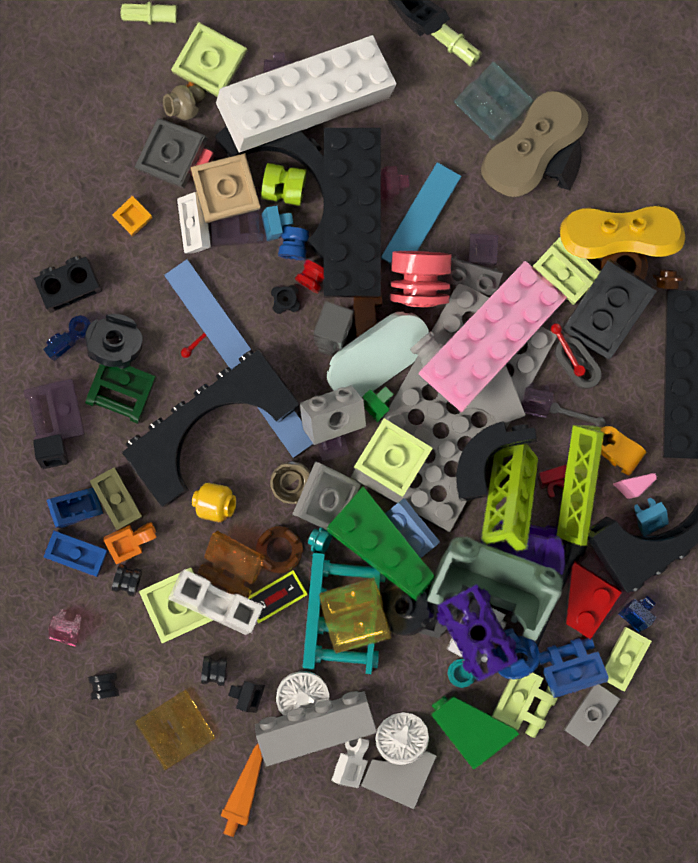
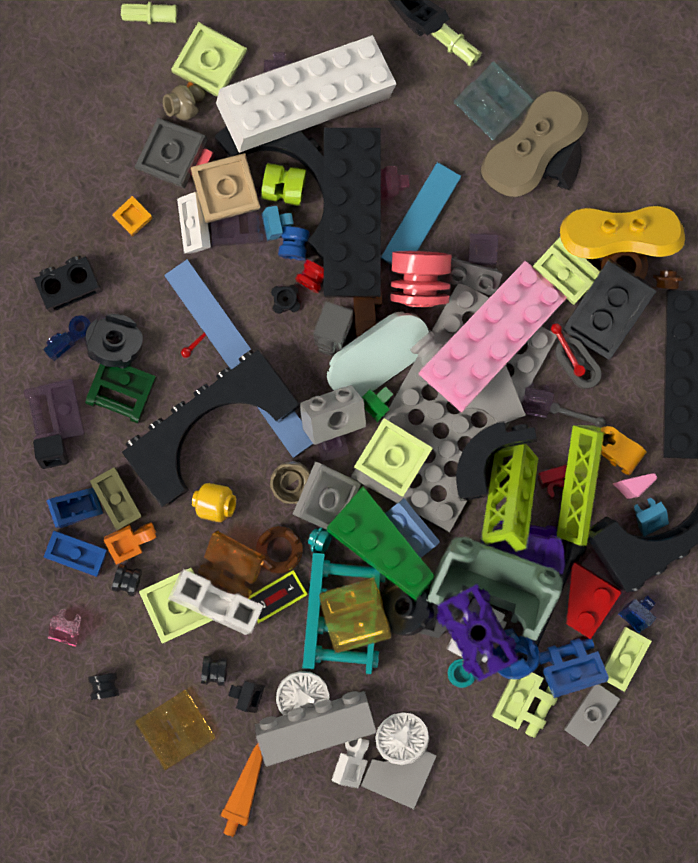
green slope [430,695,519,770] -> none

